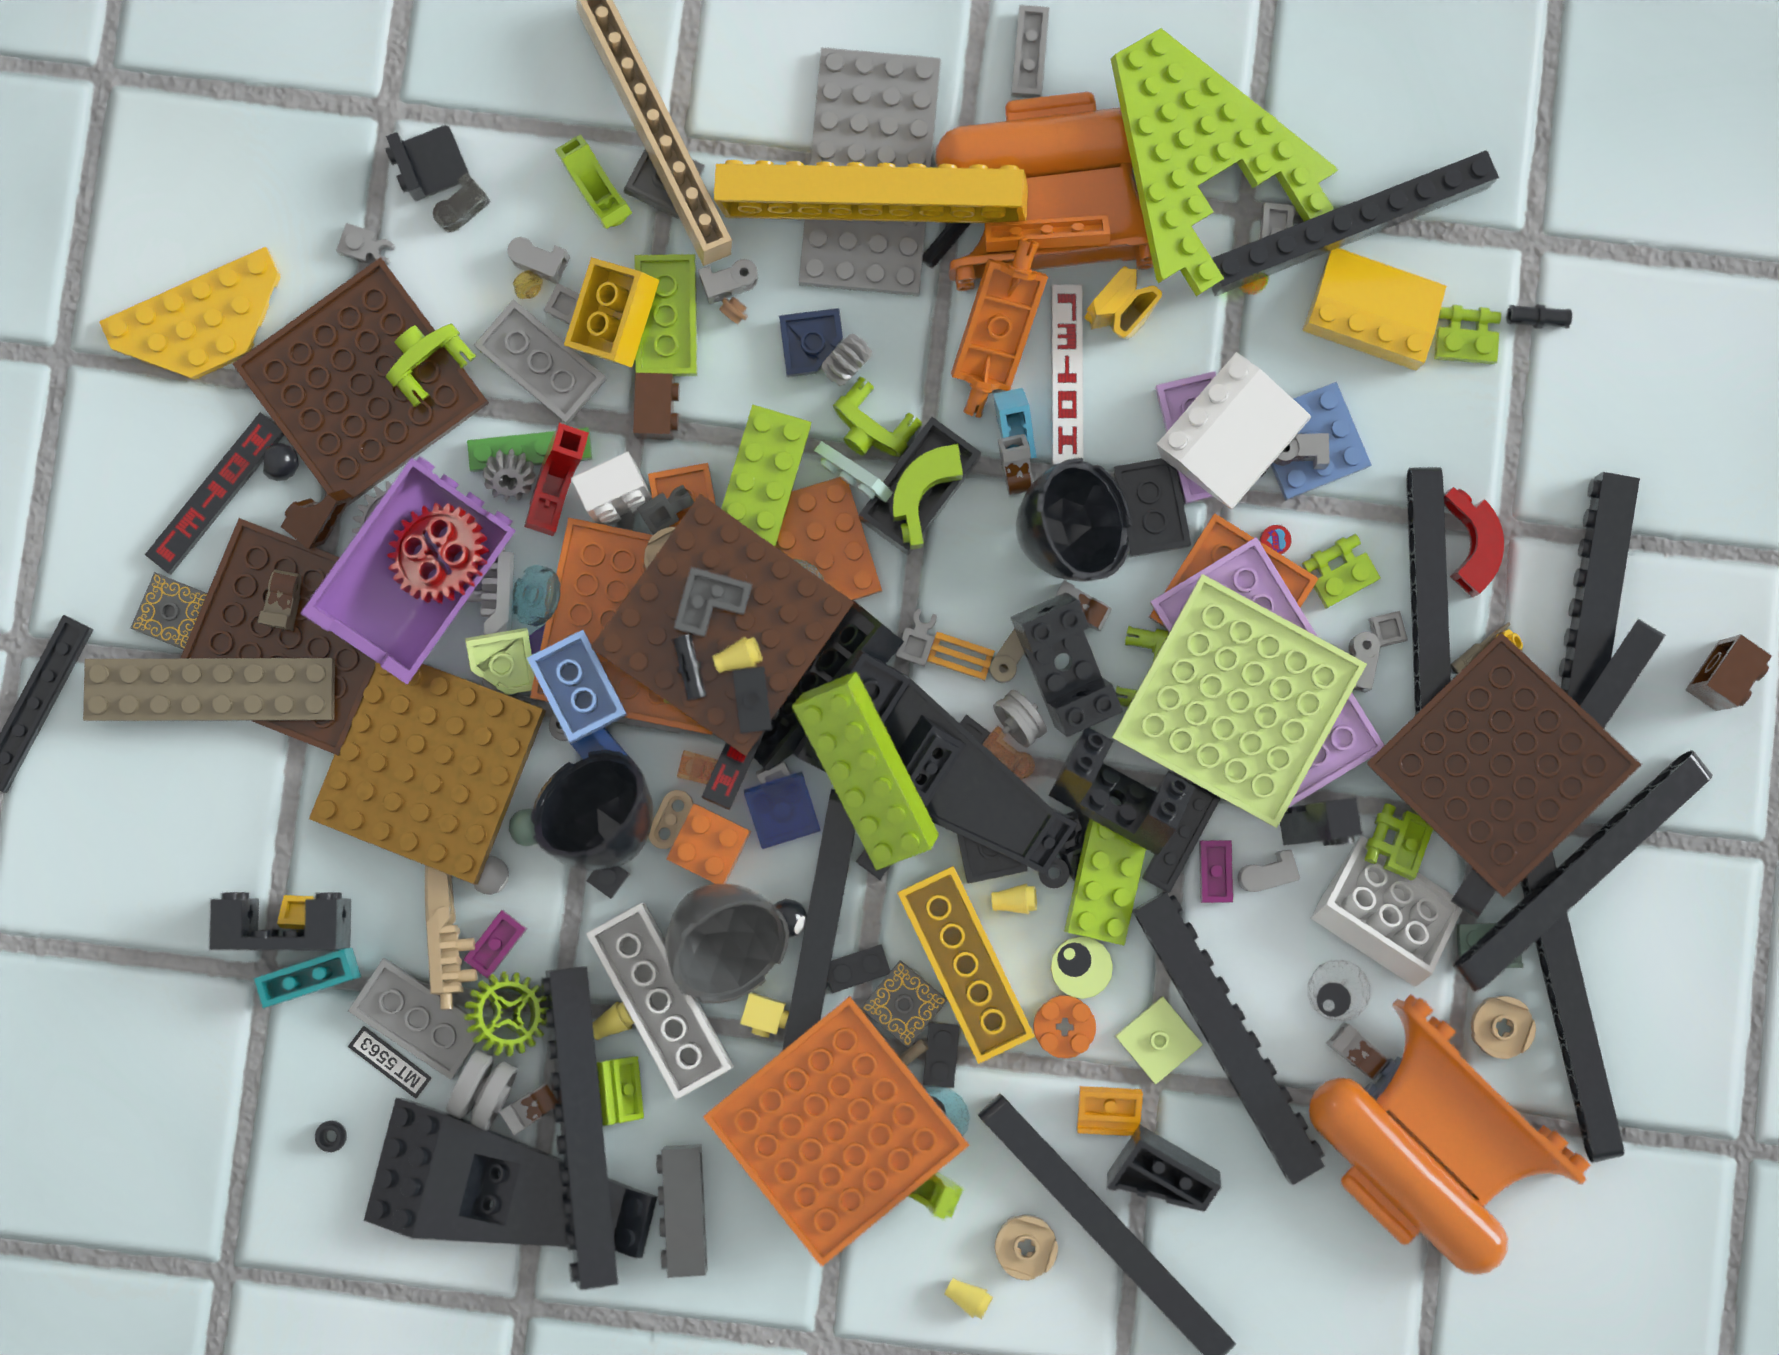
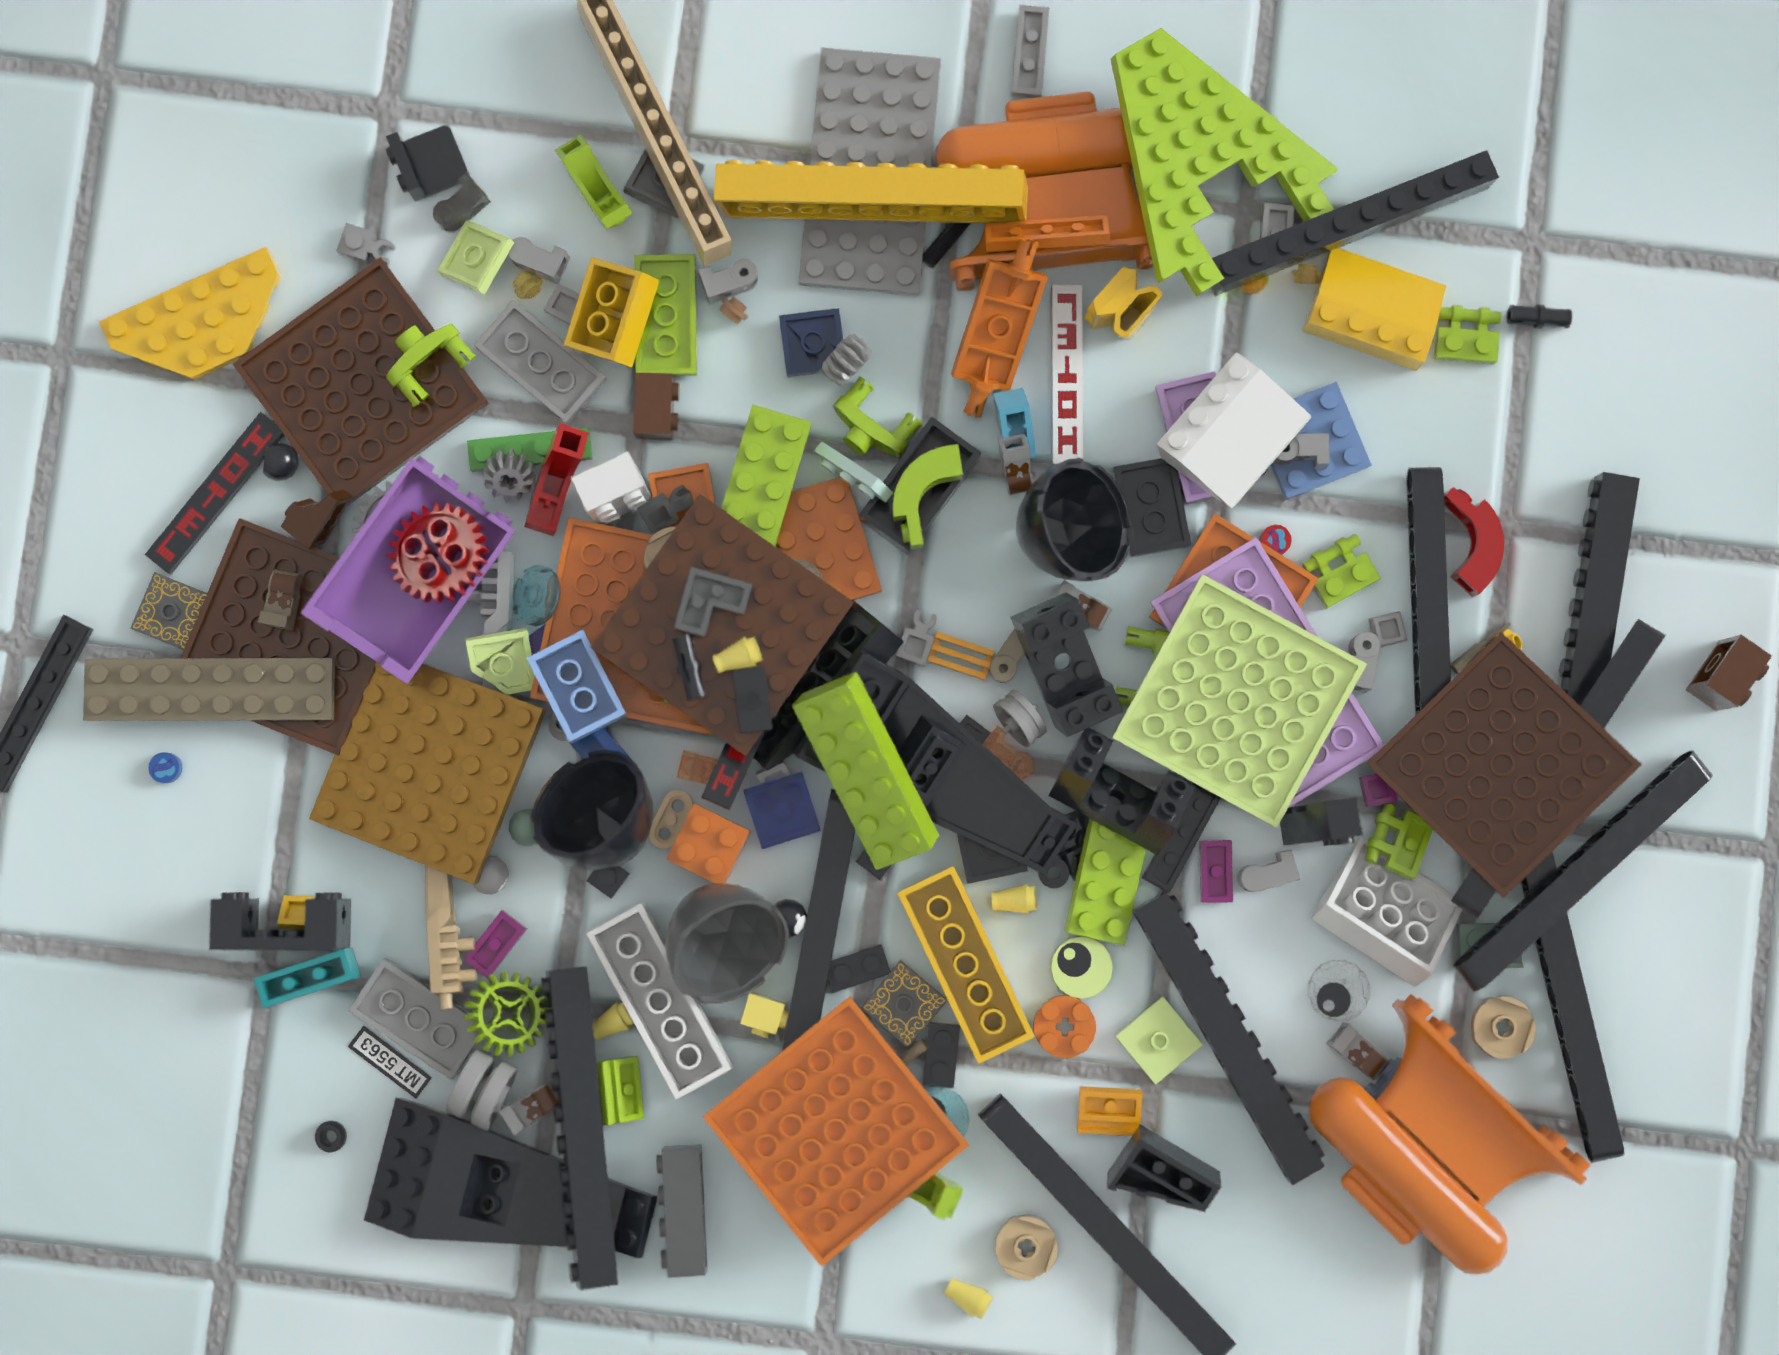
none -> blue tile [148,752,182,783]
none -> yellowish green tile [436,220,514,295]
none -> clear yellow plate [1291,264,1322,284]
none -> magenta plate [1359,774,1398,807]

